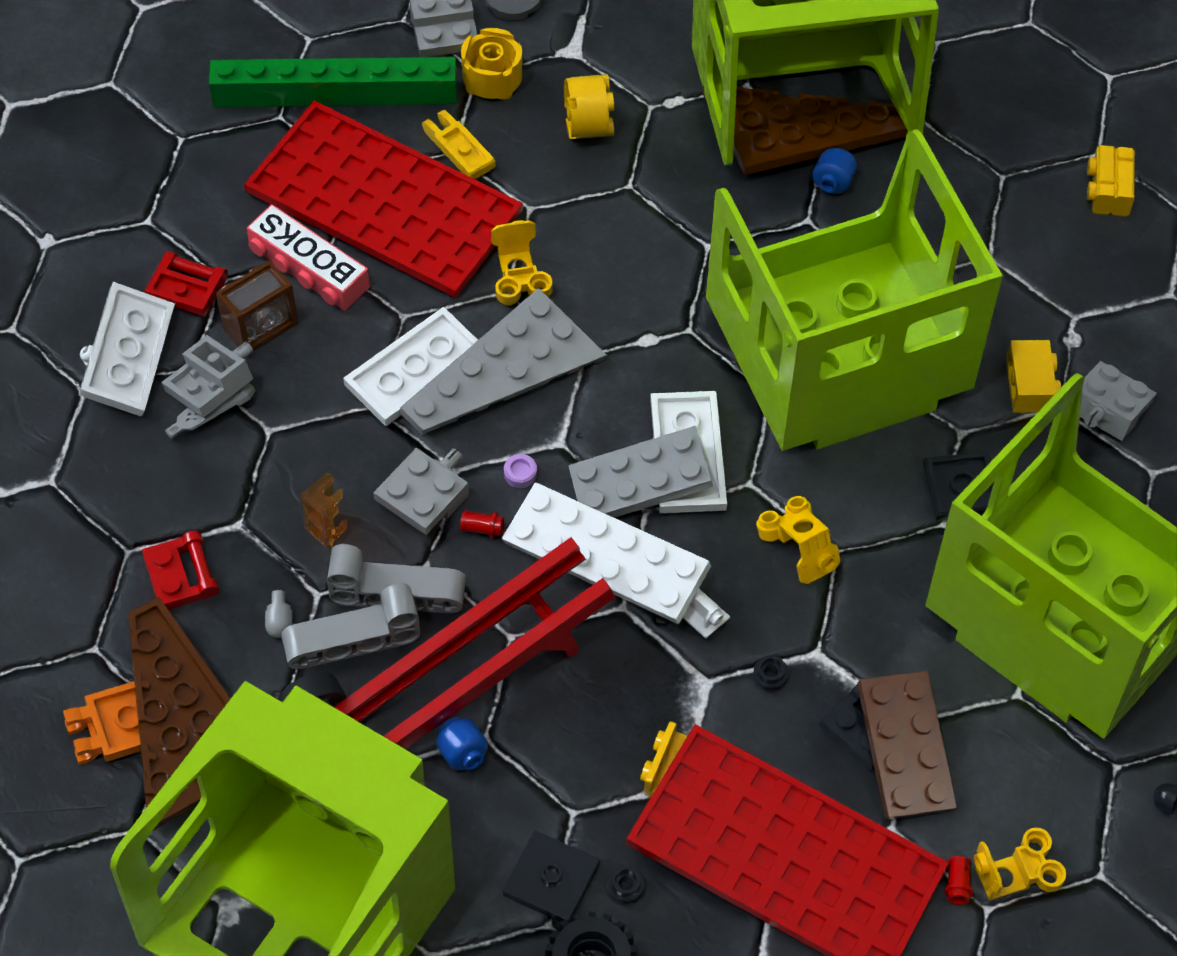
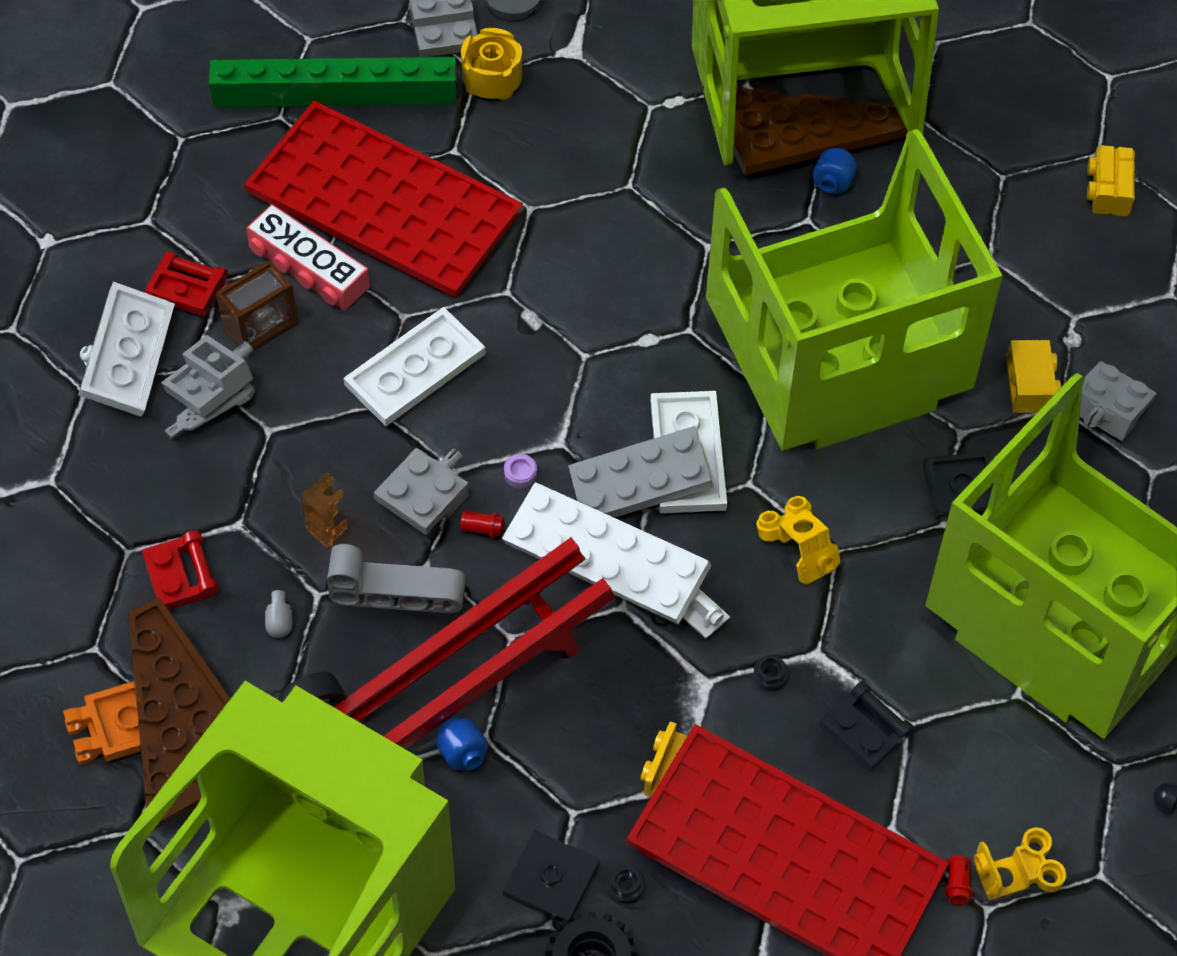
light grey beam [281,583,420,669] -> none
light grey wing [399,288,606,435] -> none
yellow hinge [422,110,496,179] -> none
yellow piece [491,220,553,306] -> none
yellow brick [564,74,614,139] -> none
reddish brown plate [857,671,957,821] -> none

